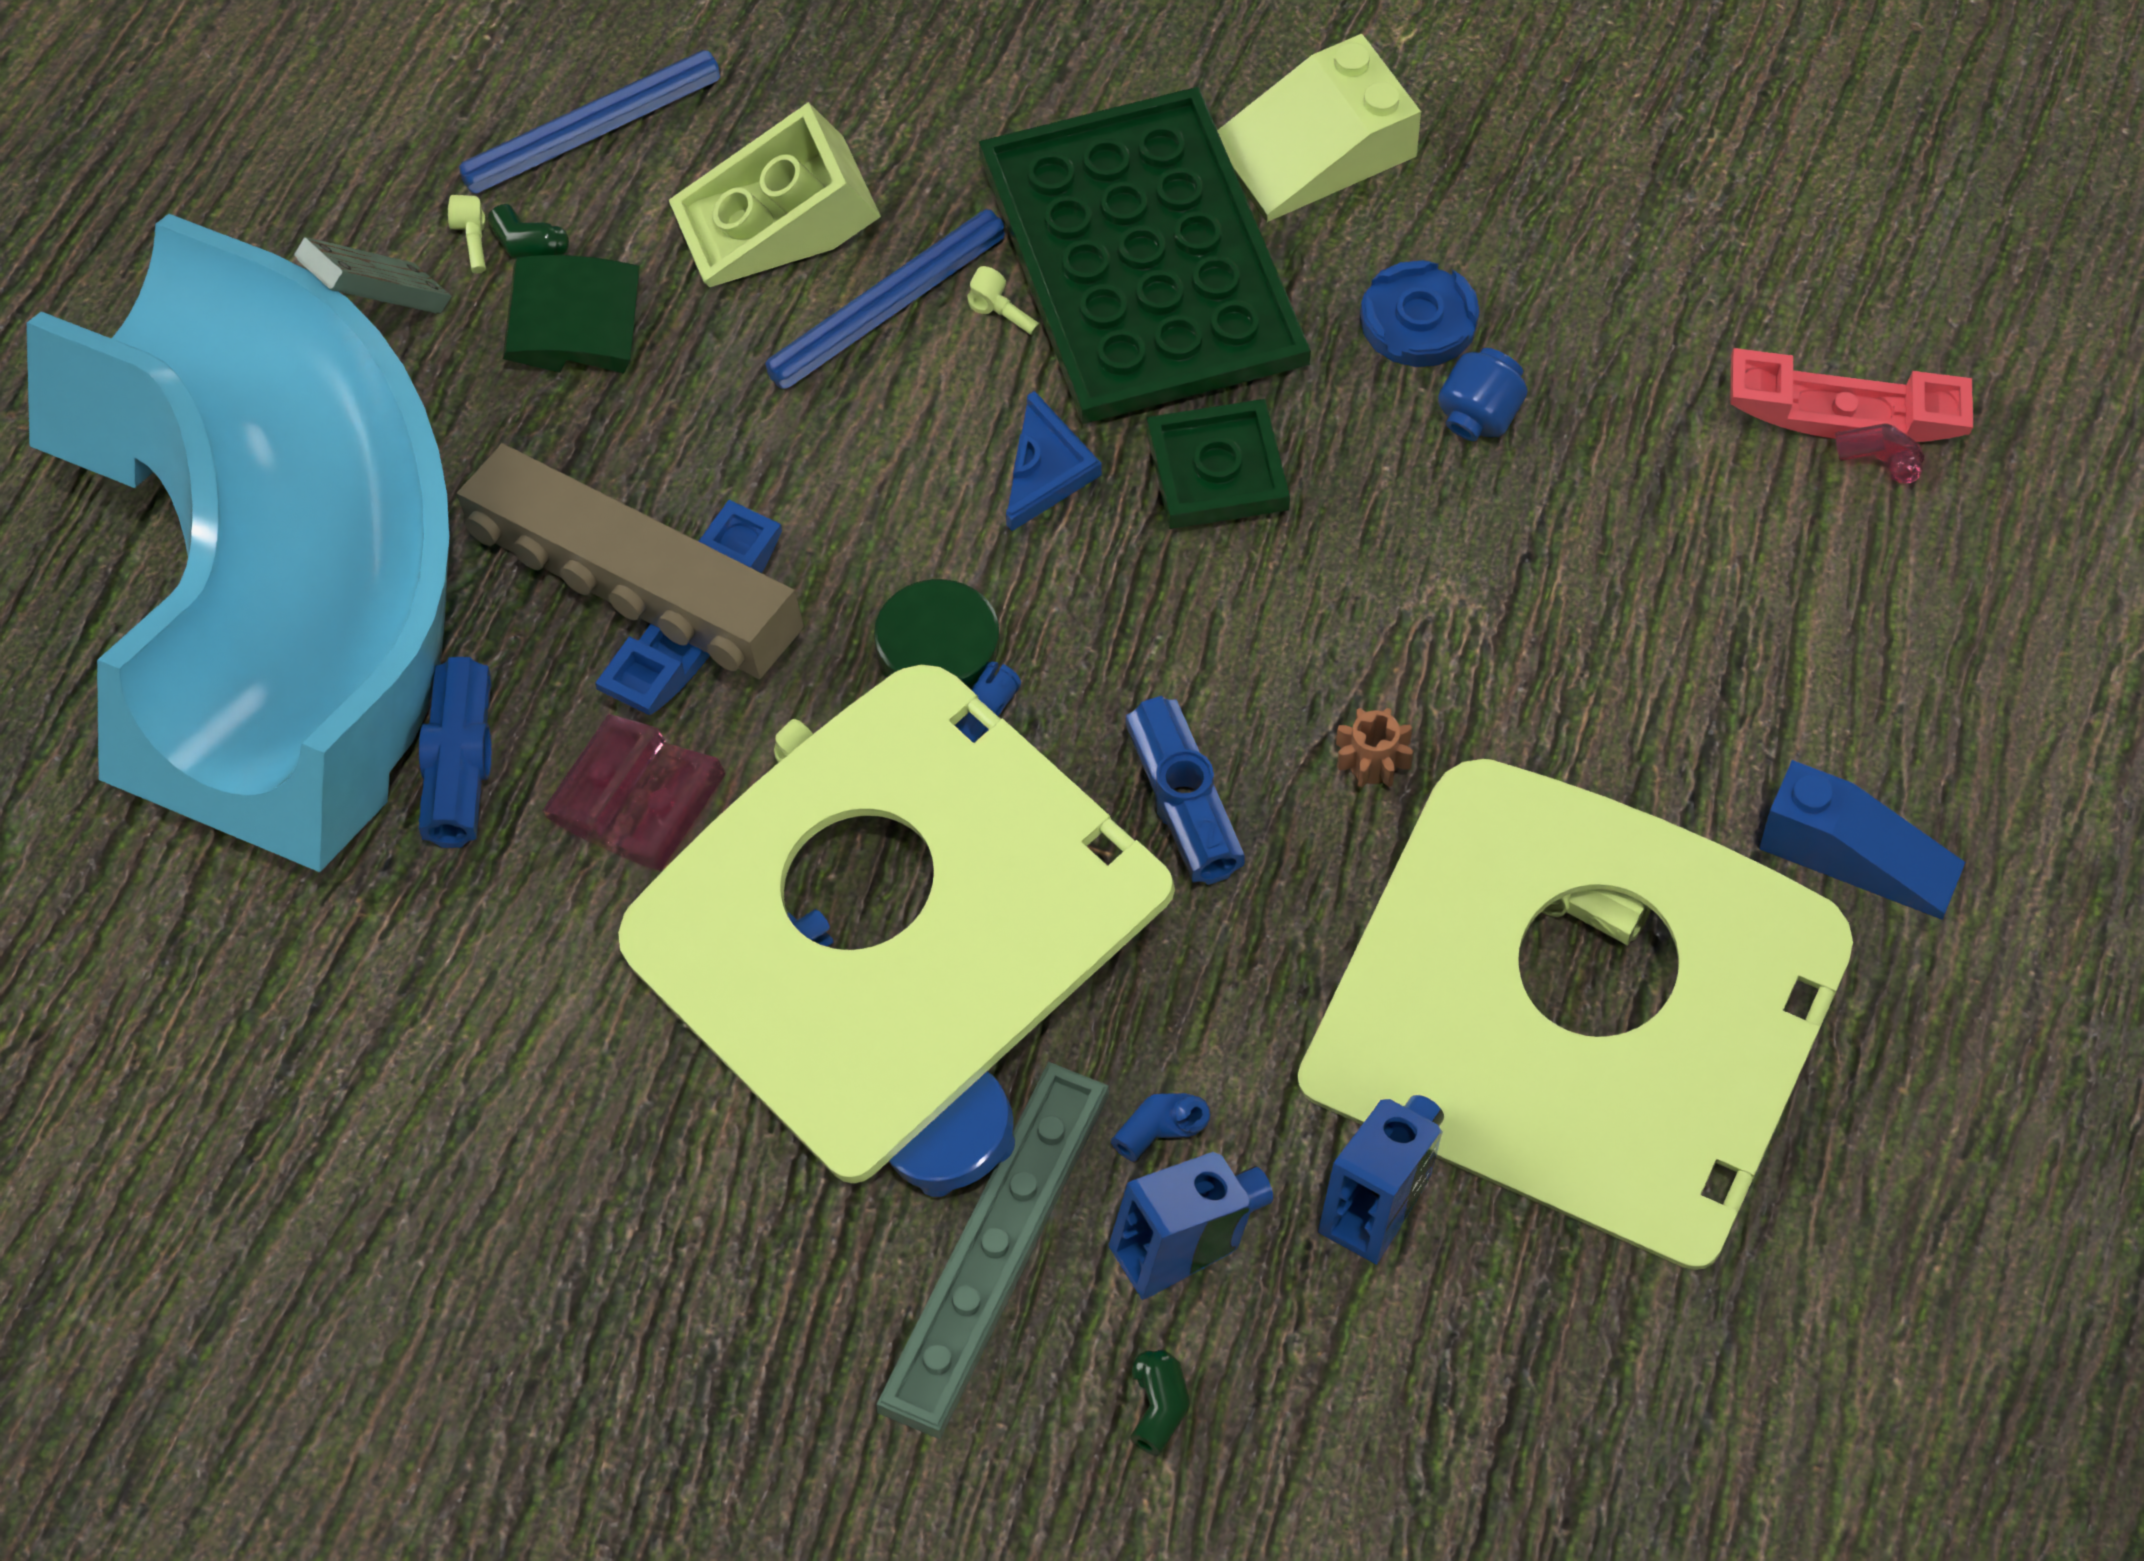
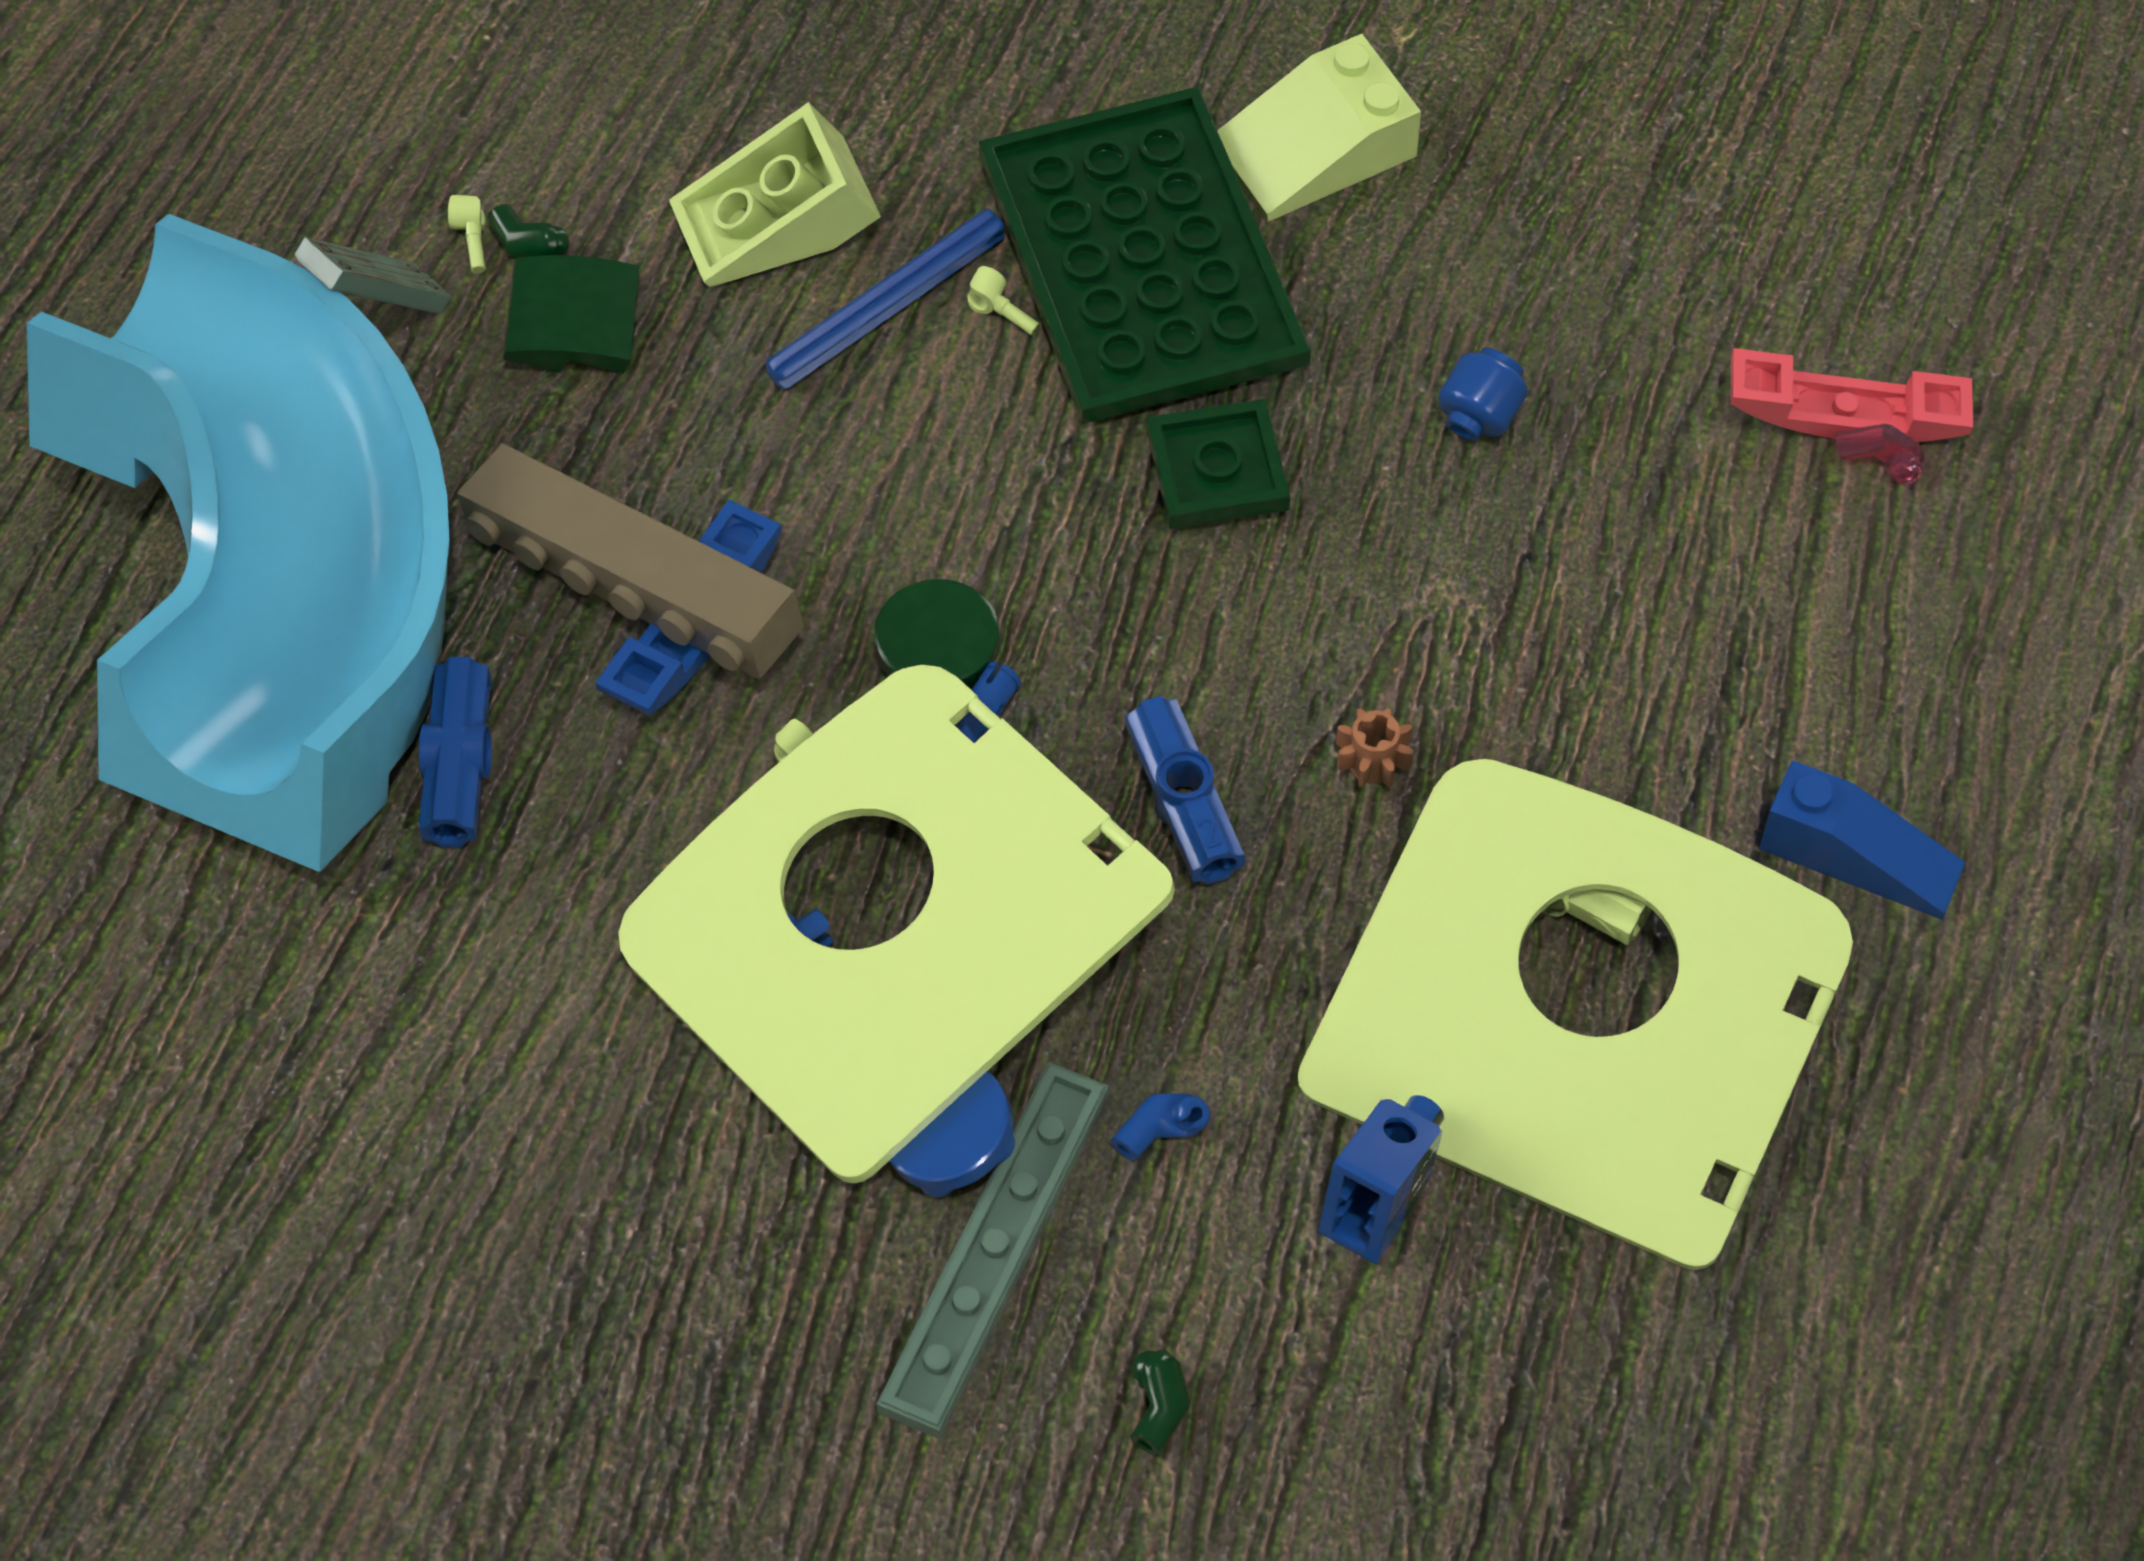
blue axle [459,50,720,194] -> none
clear pink slope [542,714,726,871] -> none
blue tile [1006,391,1102,531] -> none
blue torso [1108,1152,1273,1300] -> none
blue tile [1360,260,1480,367] -> none

